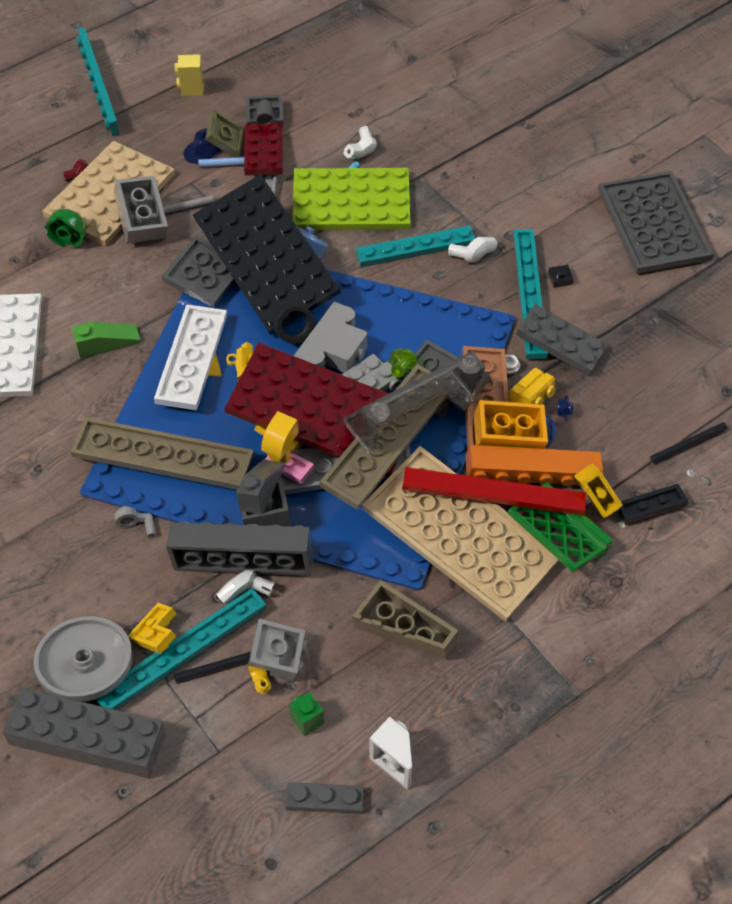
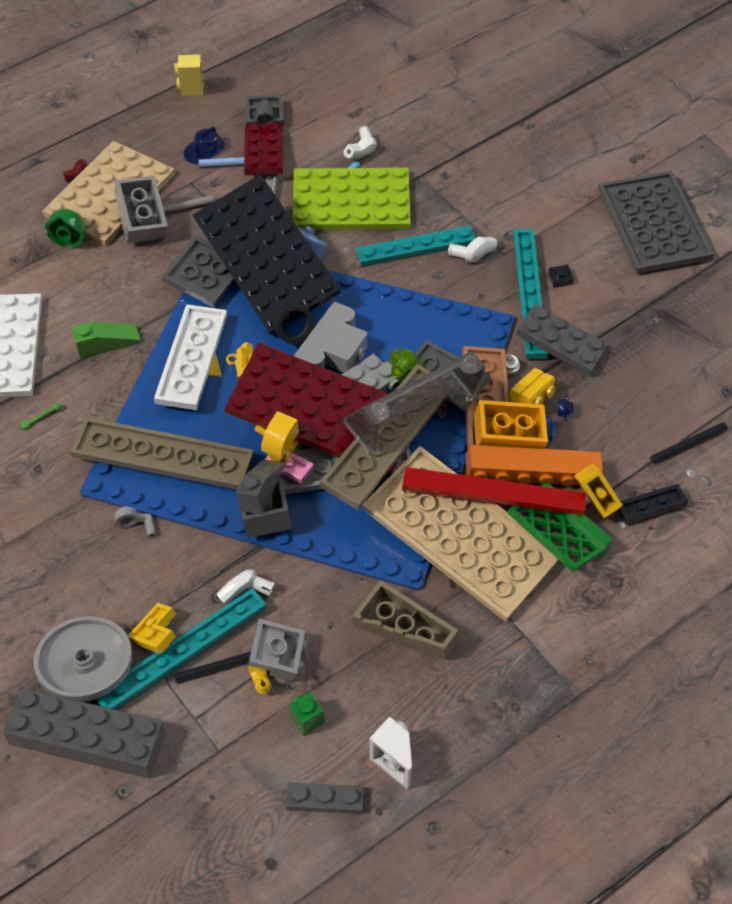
teal plate [76,27,119,137] -> none
dark grey brick [166,521,314,576] -> none
olive tile [206,110,244,158] -> none
none -> bright green hinge [20,403,61,430]

